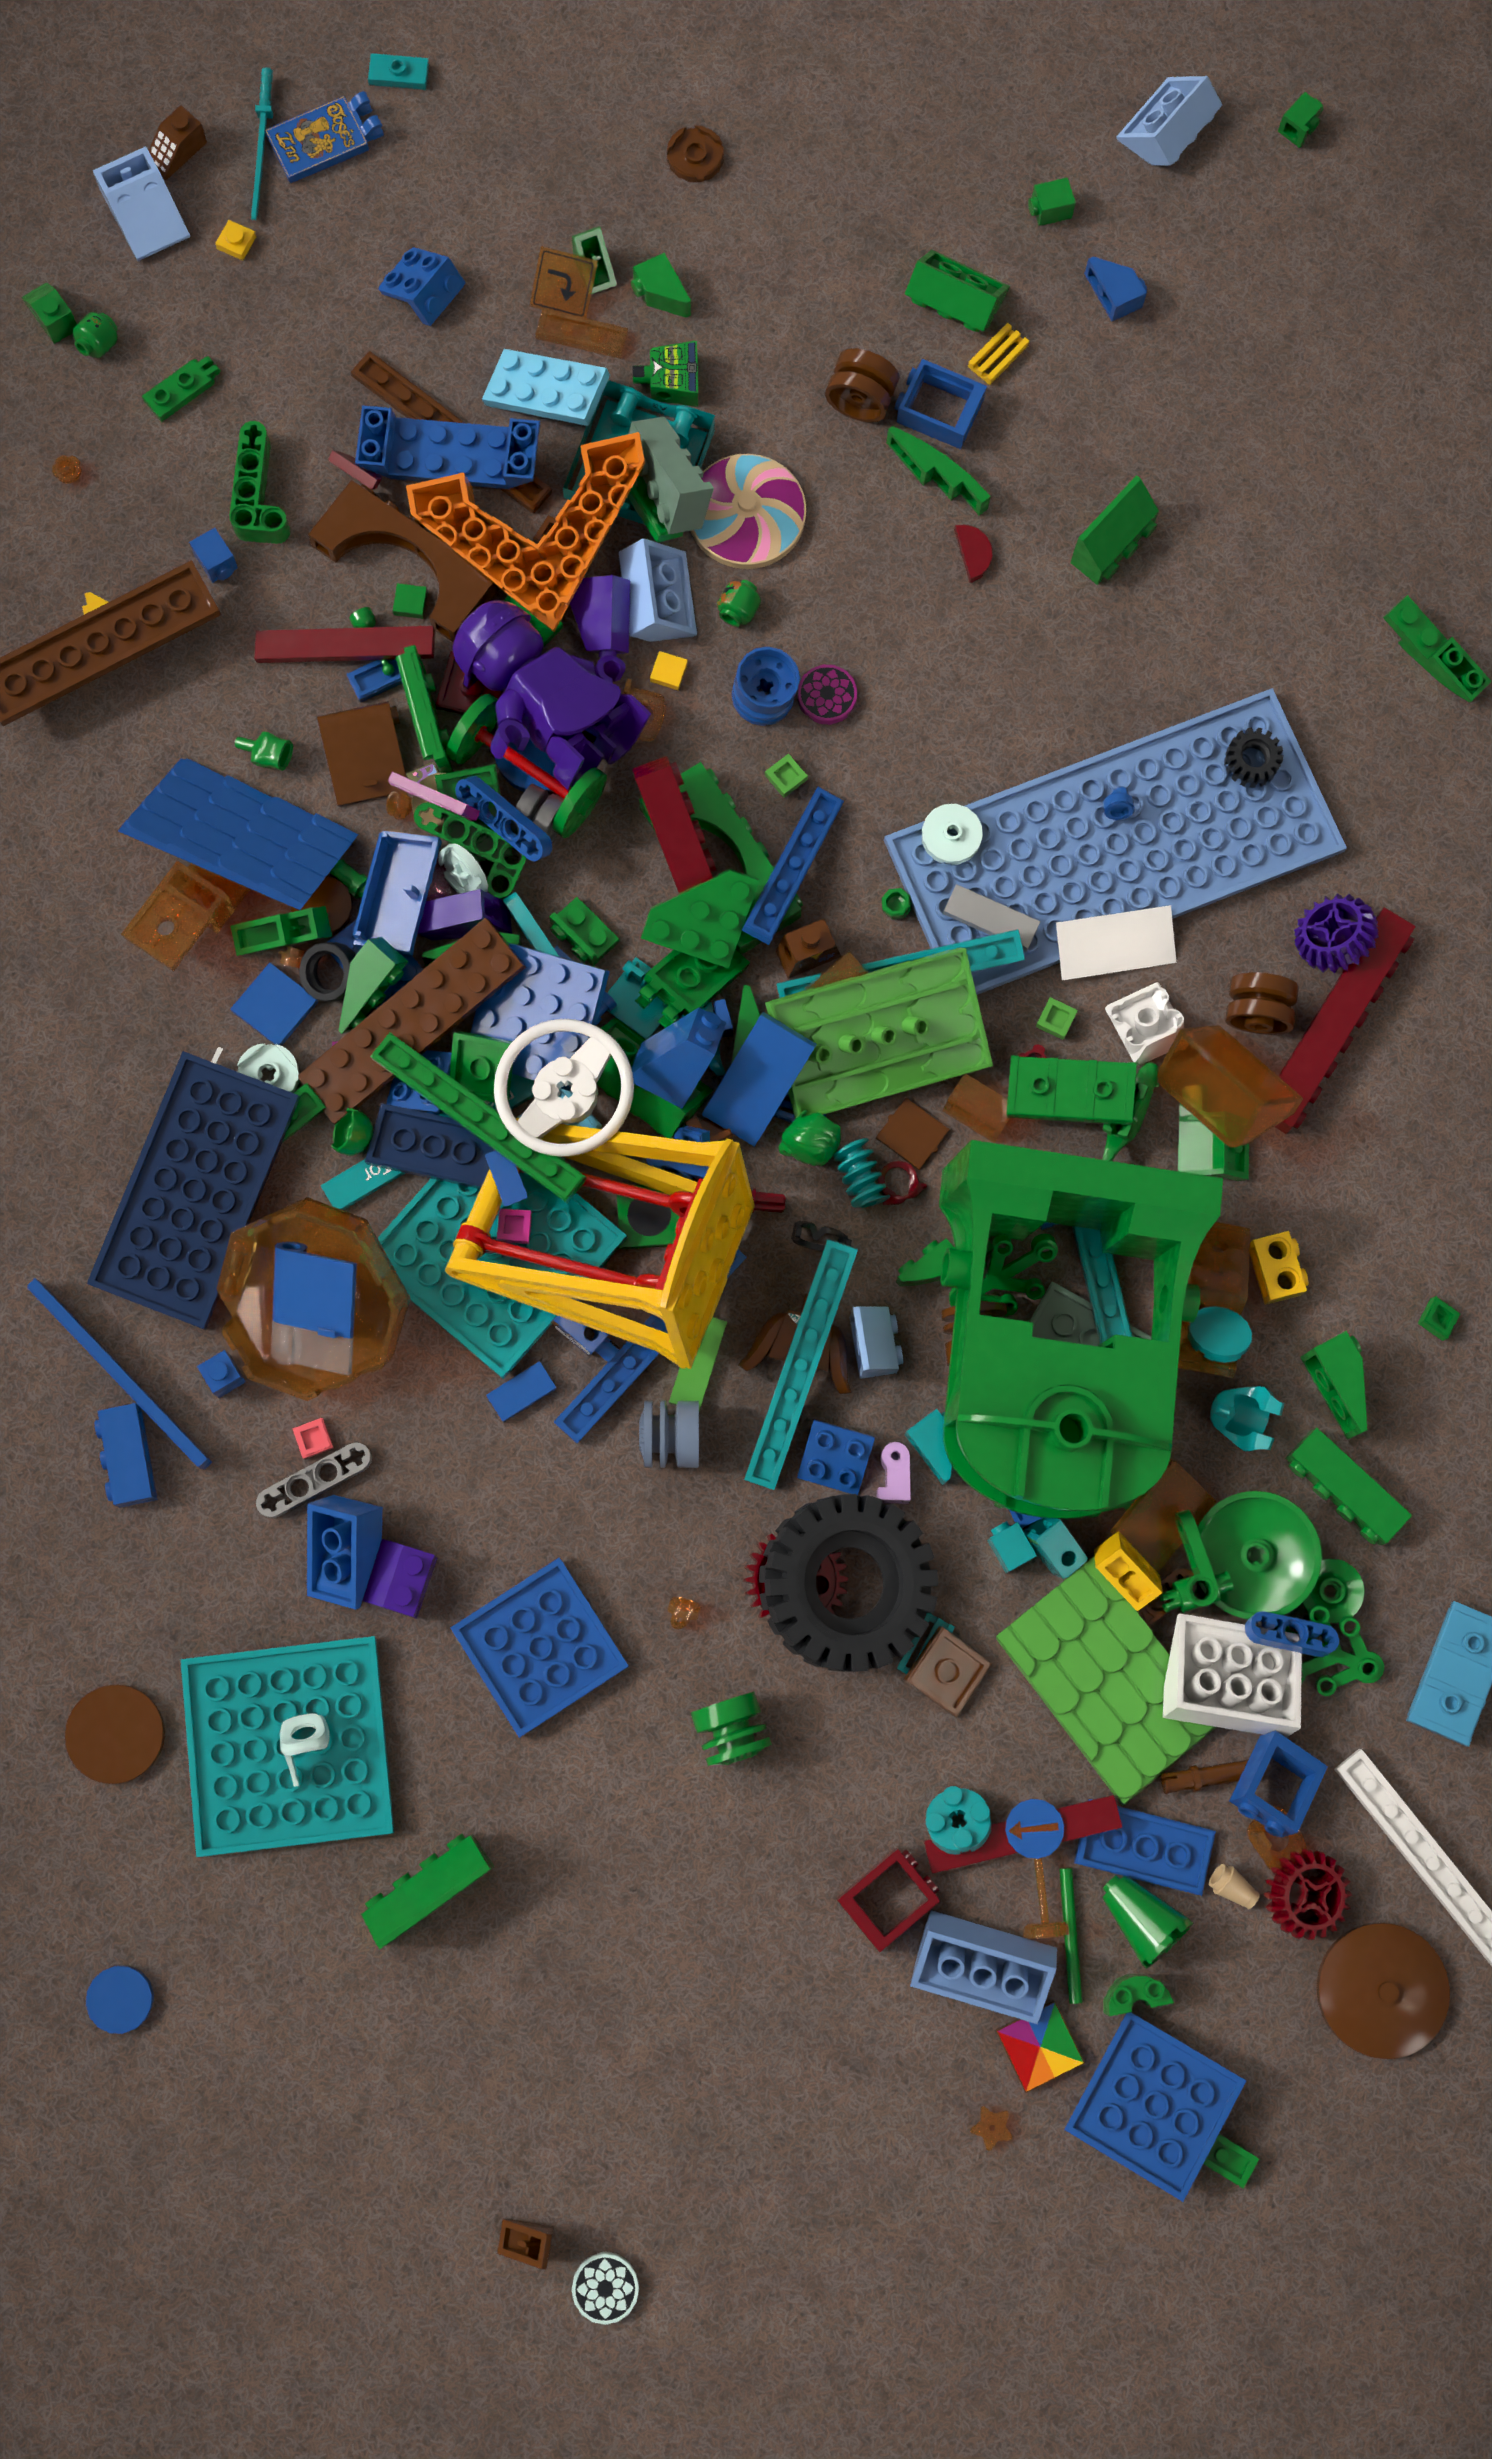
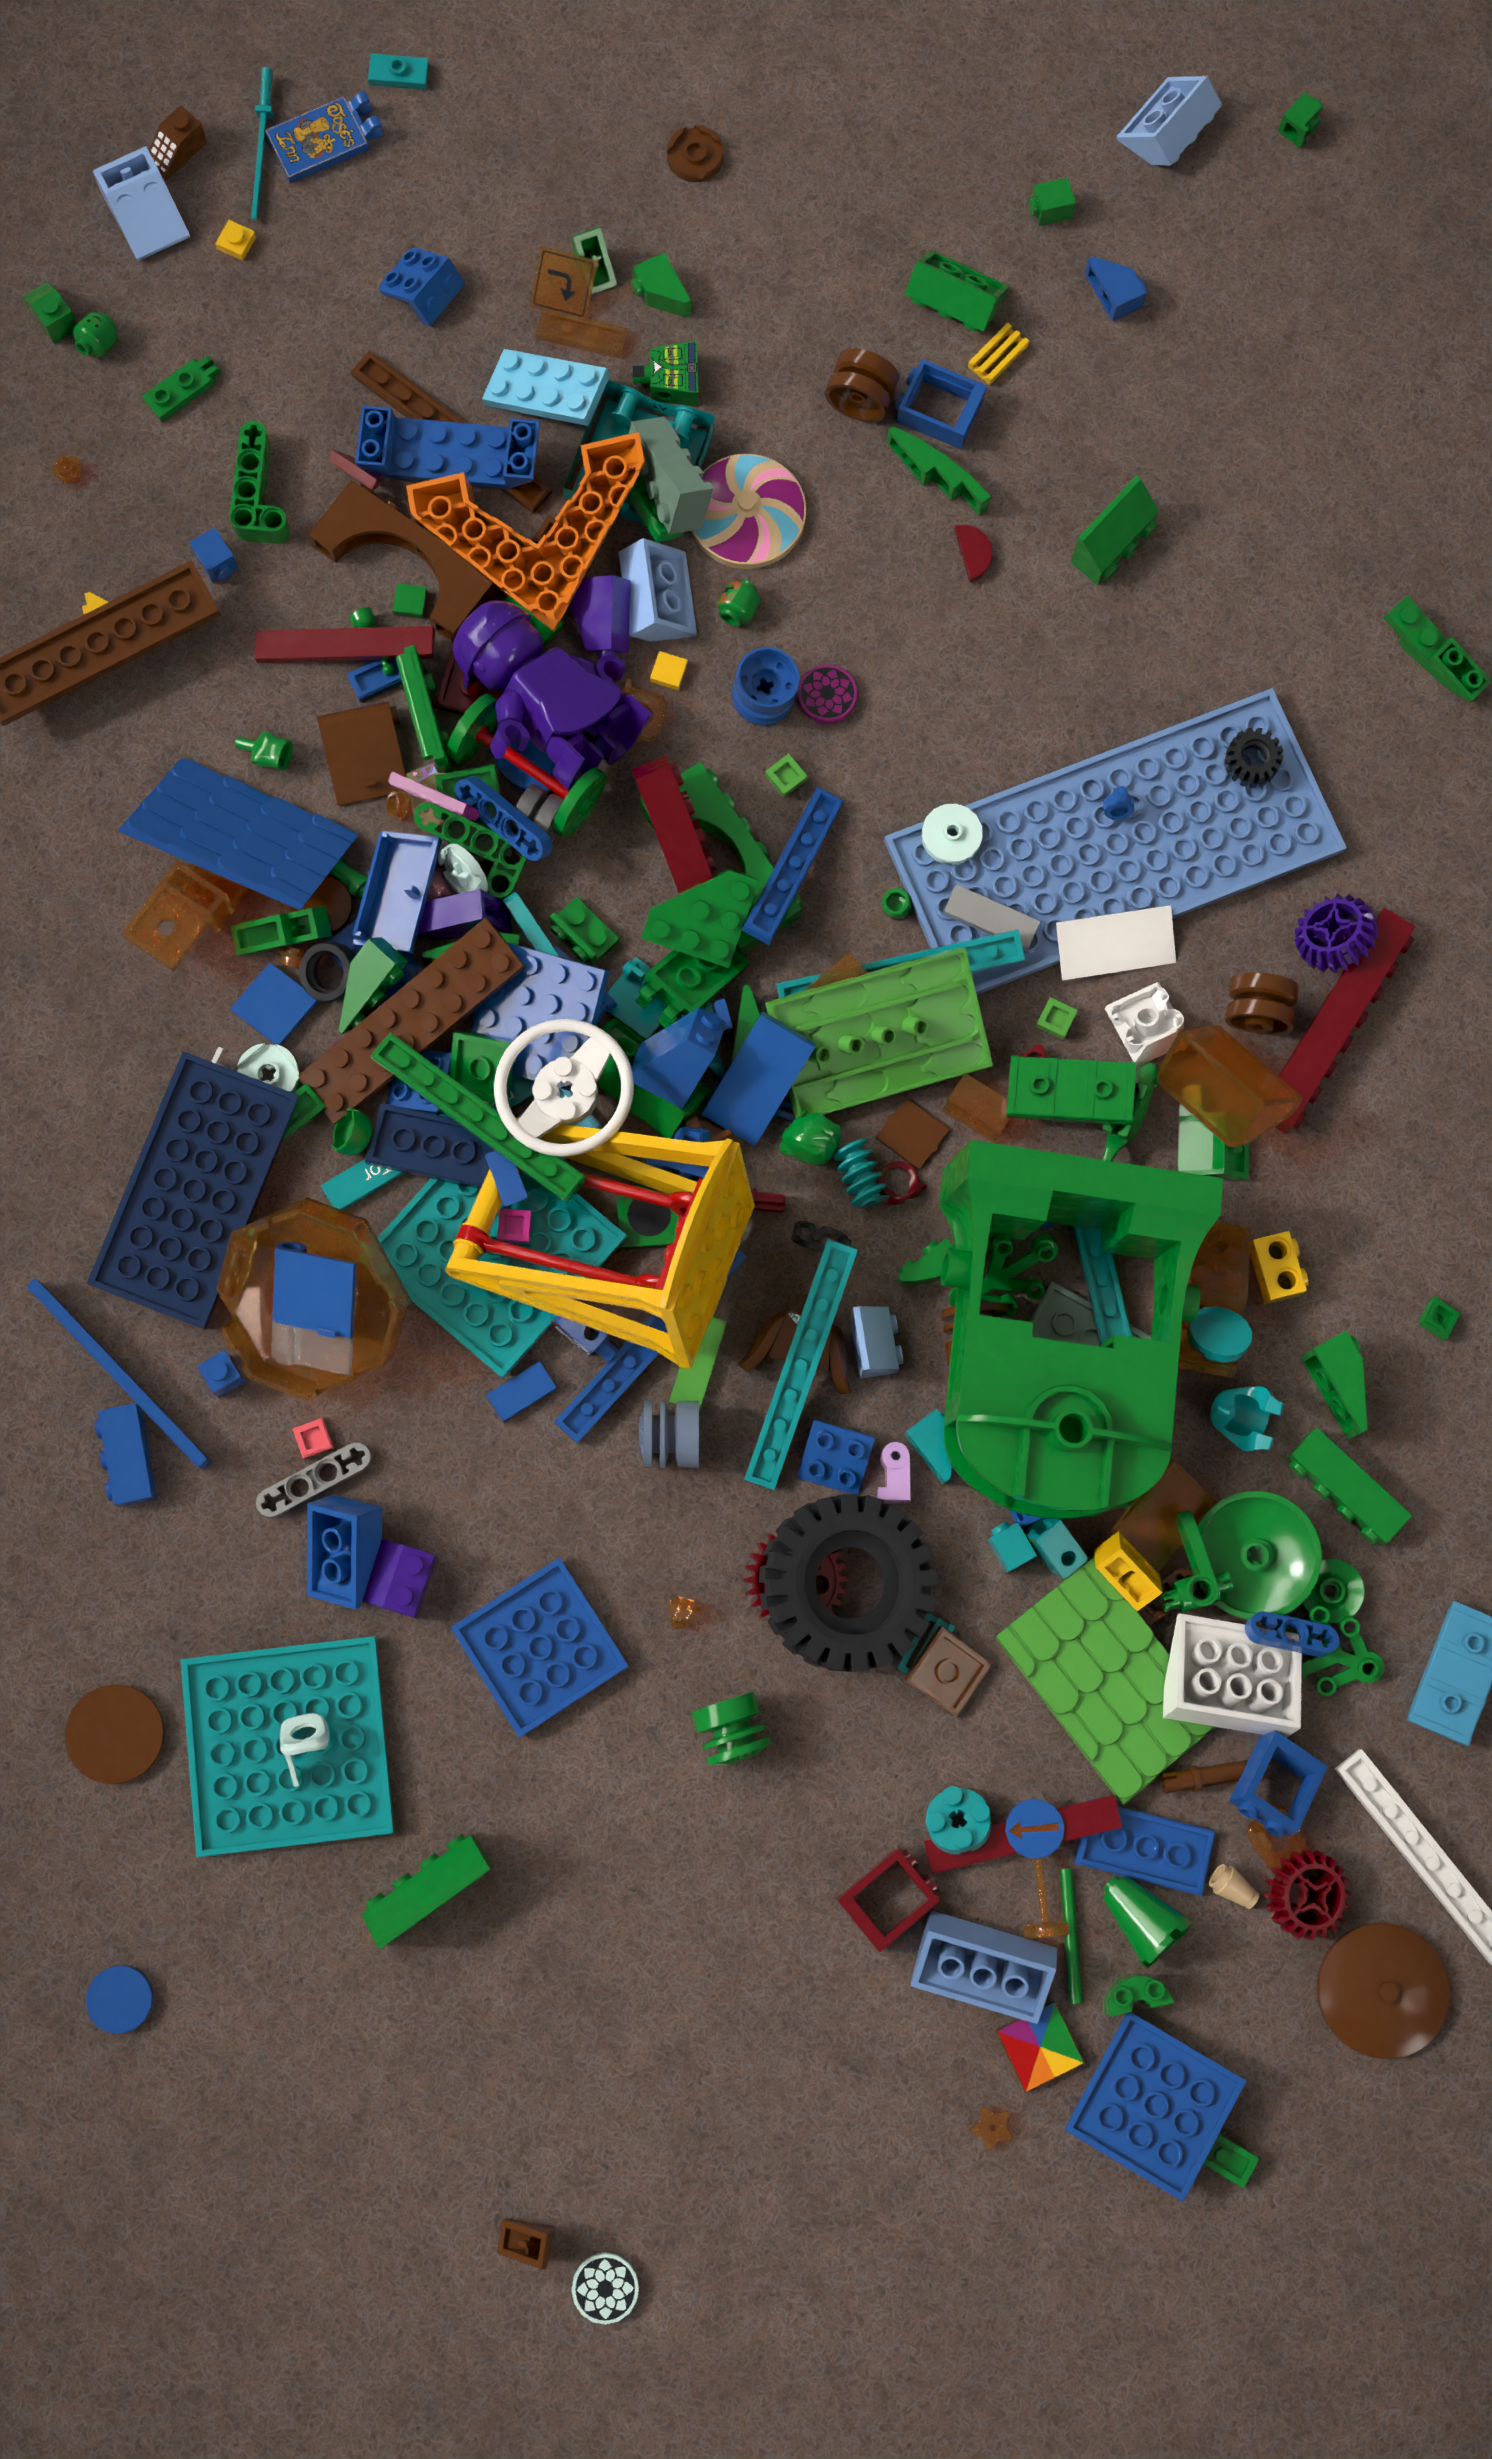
reddish brown torso [776,919,841,979] -> none

